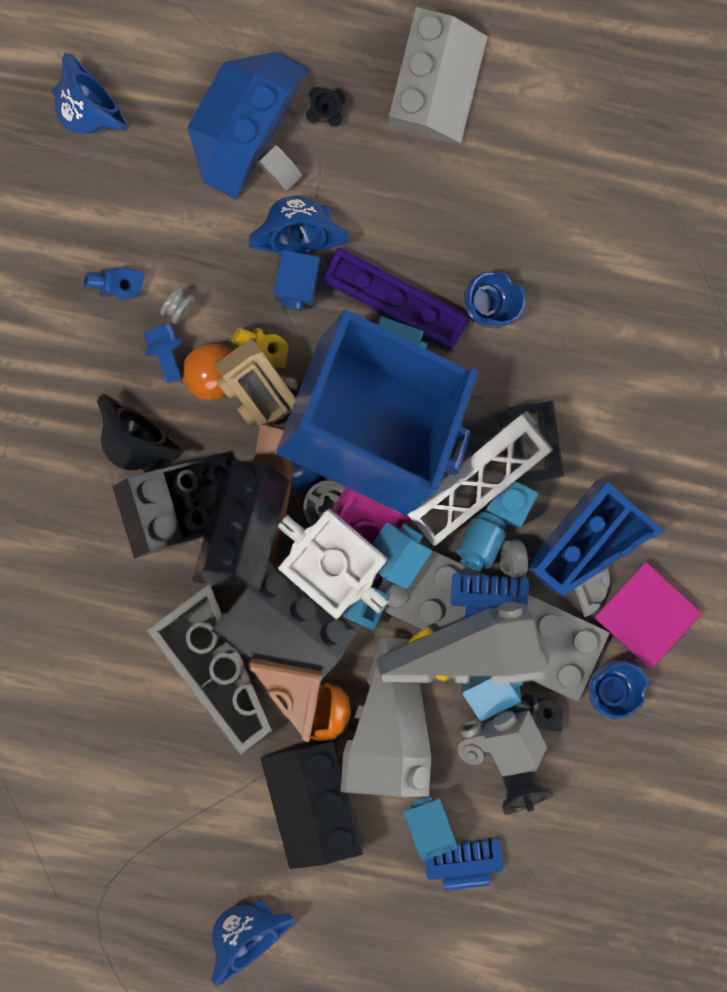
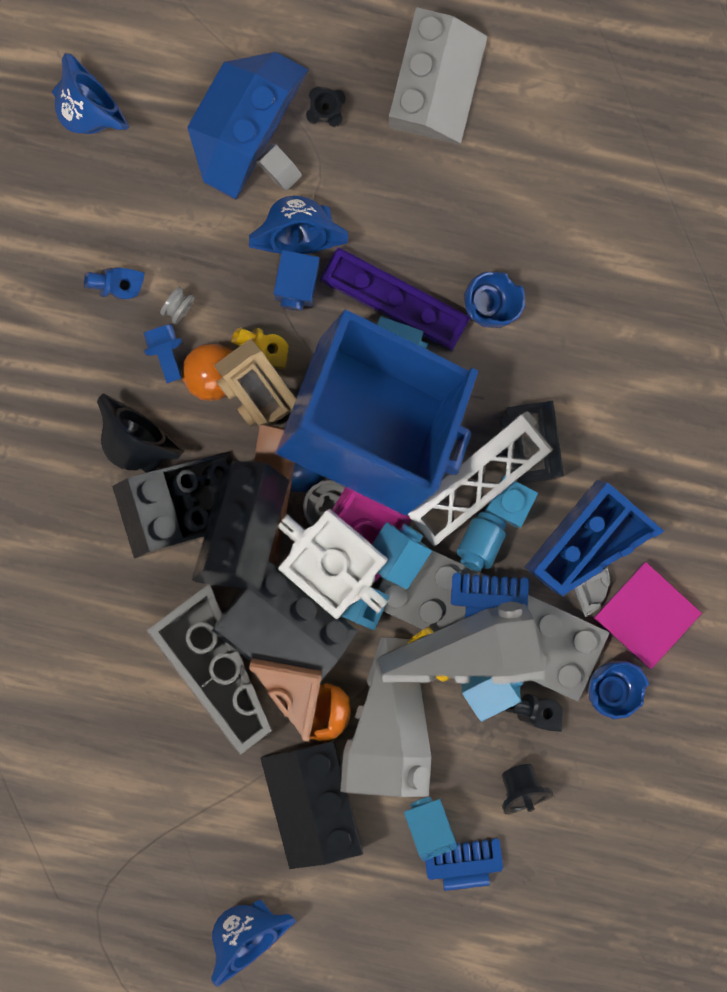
light grey brick [457,710,547,776] -> none
light grey tile [498,539,528,579] -> none

